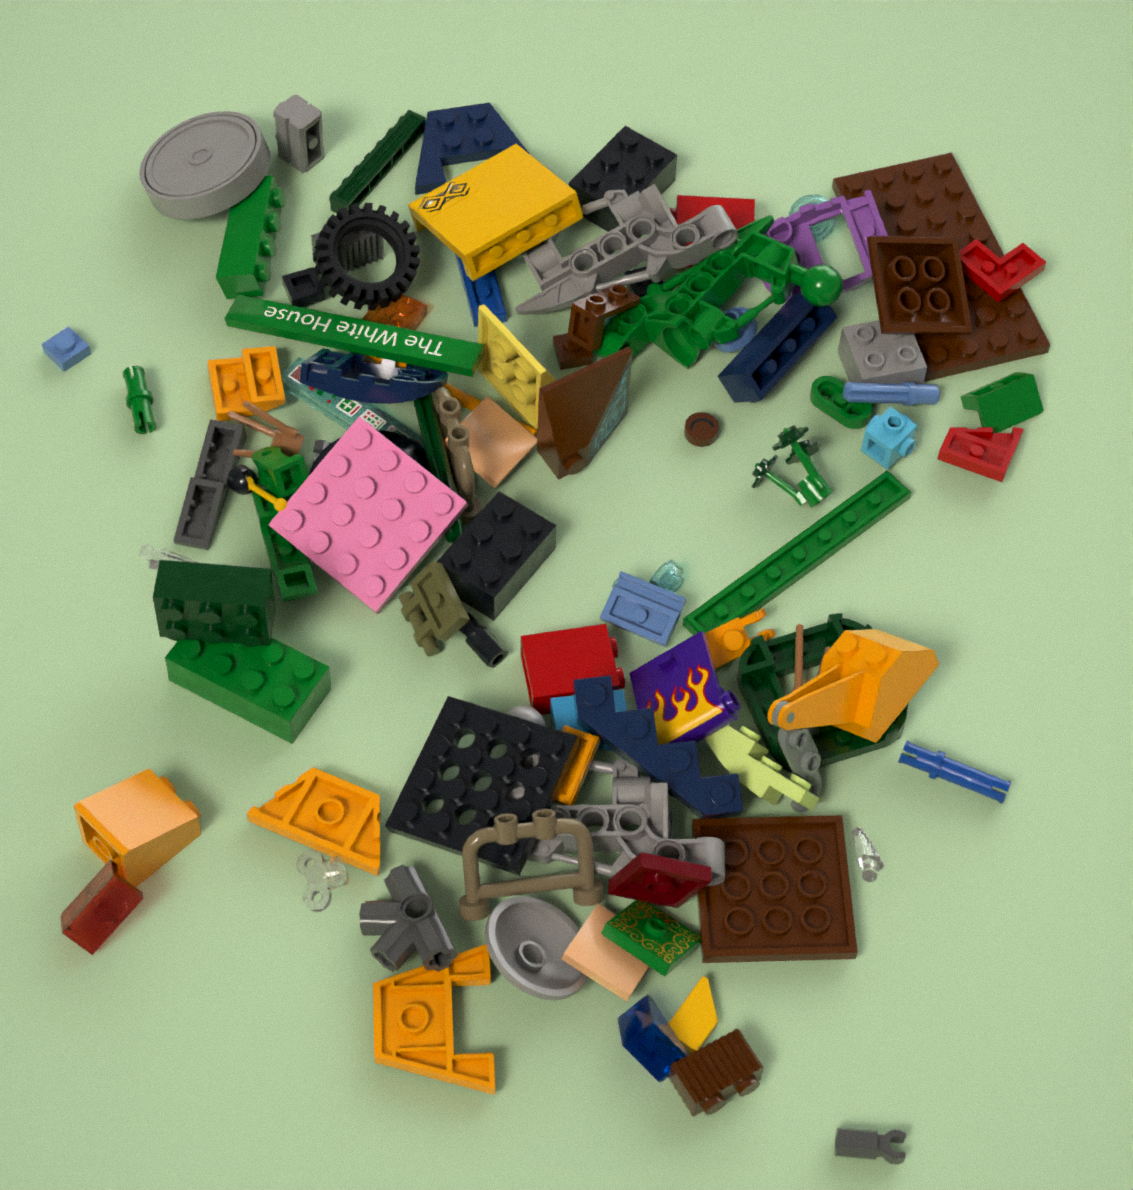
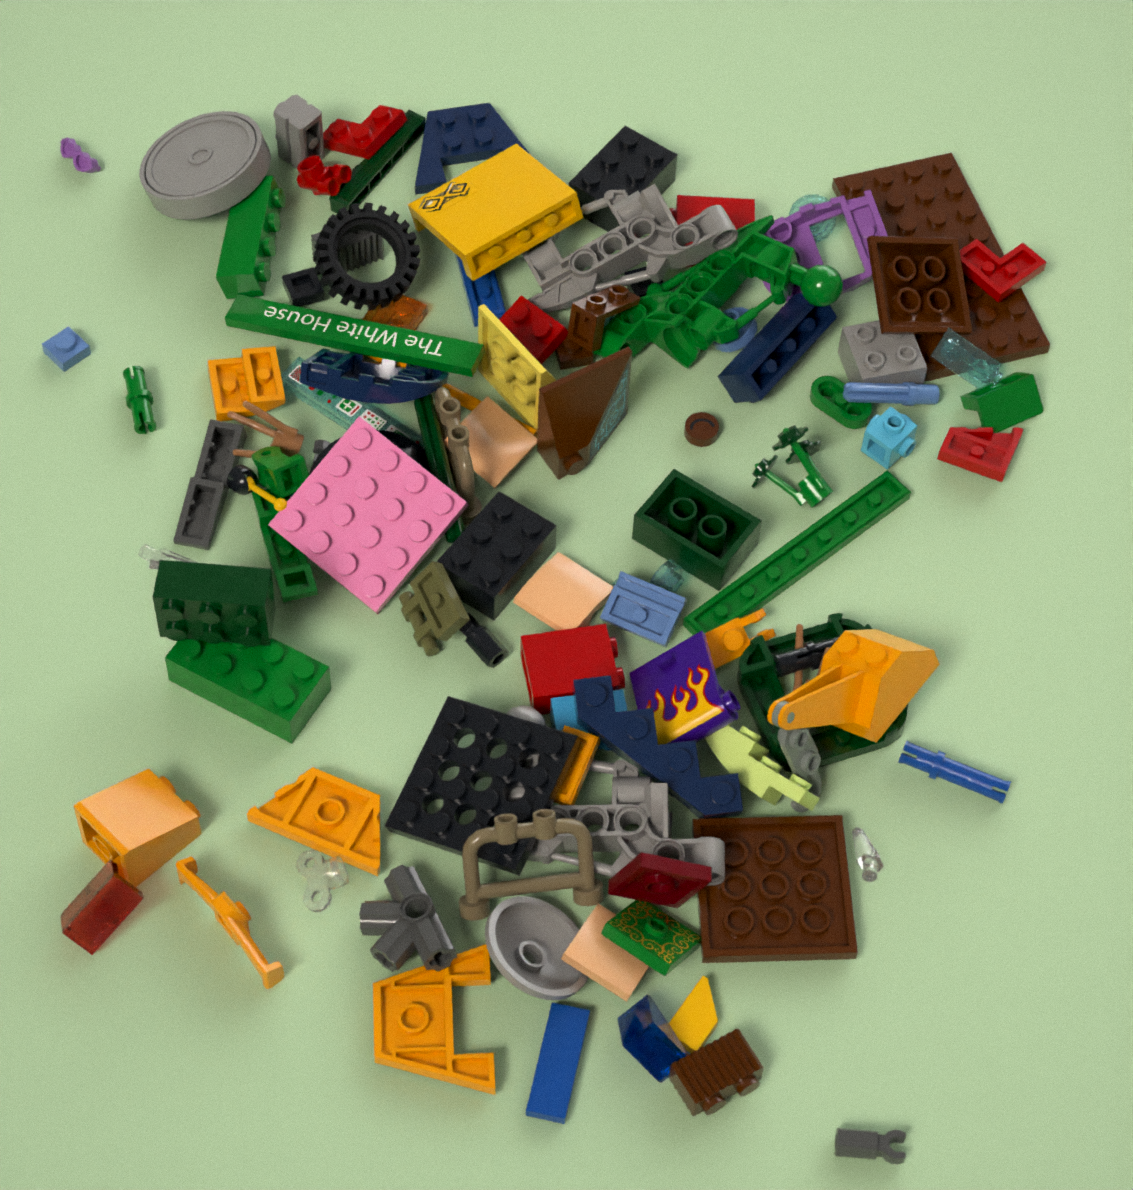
none -> medium lavender piece [60,138,101,173]
none -> light orange plate [176,856,284,989]
none -> red plate [297,156,352,196]
none -> red plate [323,105,407,159]
none -> red wing [499,295,568,364]
none -> light nougat slope [513,552,613,631]
none -> blue tile [526,1002,590,1124]
none -> dark green brick [632,469,762,591]
none -> black pin [774,634,842,677]
none -> clear light blue hinge [931,328,1003,389]

